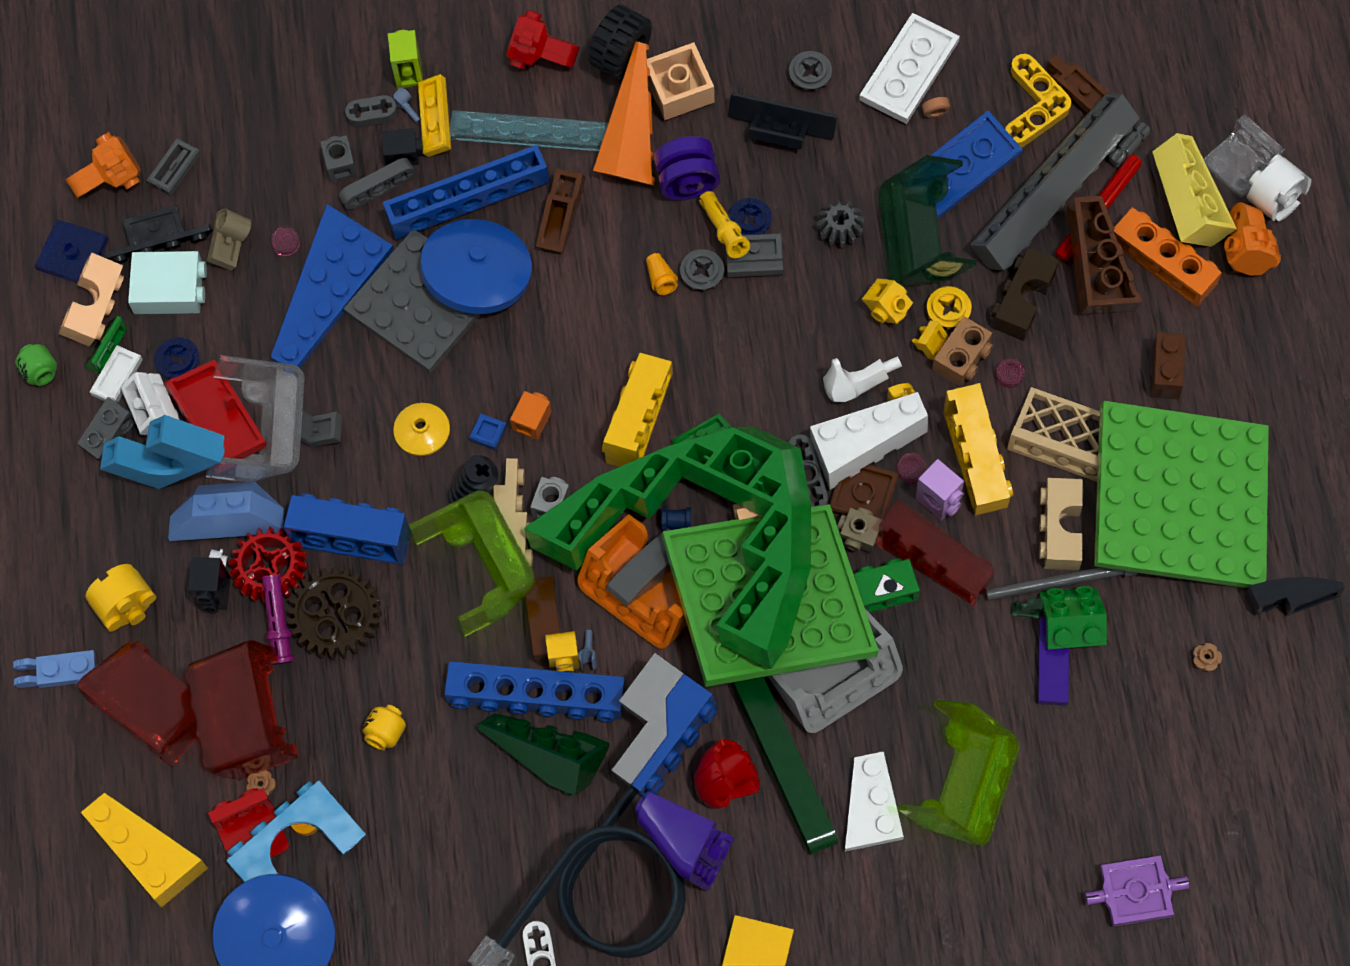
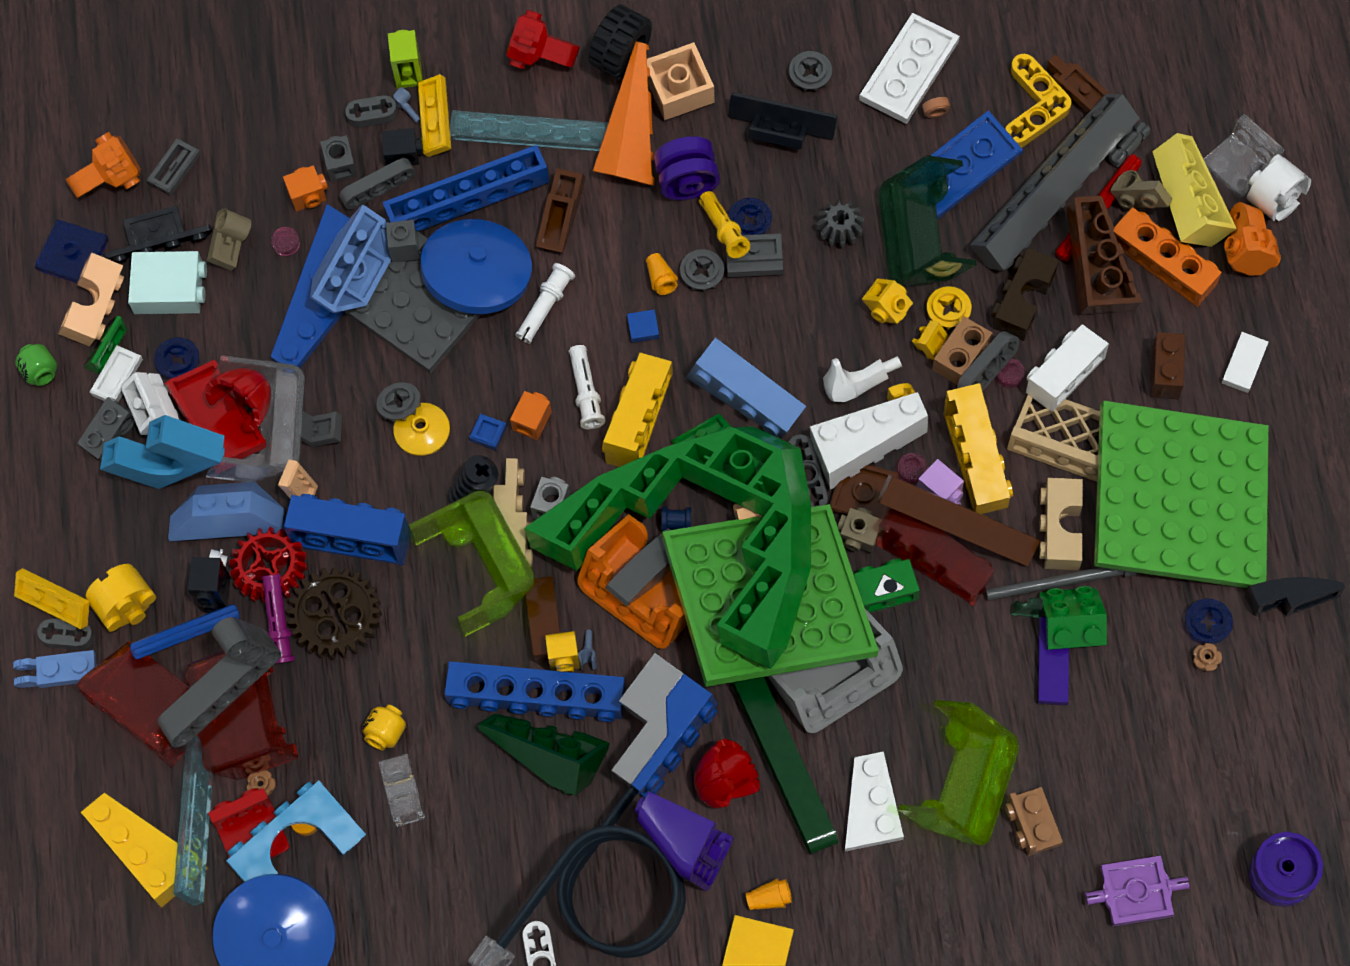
none -> yellow tile [14,568,90,629]
none -> dark grey beam [37,619,95,650]
none -> blue axle [130,604,239,659]
none -> dark grey beam [157,617,281,748]
none -> clear light blue plate [173,736,215,906]
none -> red hair [205,368,271,432]
none -> light nougat plate [278,459,318,499]
none -> orange brick [283,165,328,212]
none -> medium blue wedge [310,205,391,313]
none -> dark grey gear [376,382,421,423]
none -> clear brick [378,754,425,826]
none -> dark grey brick [386,220,420,262]
none -> white pin [515,263,575,344]
none -> white pin [568,345,606,430]
none -> blue tile [627,309,659,343]
none -> medium blue wedge [686,338,806,439]
none -> light orange cone [746,878,792,910]
none -> reddish brown tile [877,474,1040,566]
none -> dark grey beam [957,331,1019,392]
none -> medium nougat bracket [1005,787,1063,856]
none -> white brick [1026,324,1109,412]
none -> dark tan plate [1110,170,1172,209]
none -> clear blue gear [1185,598,1233,643]
none -> white tile [1222,332,1268,393]
none -> dark purple wheel [1249,832,1323,907]

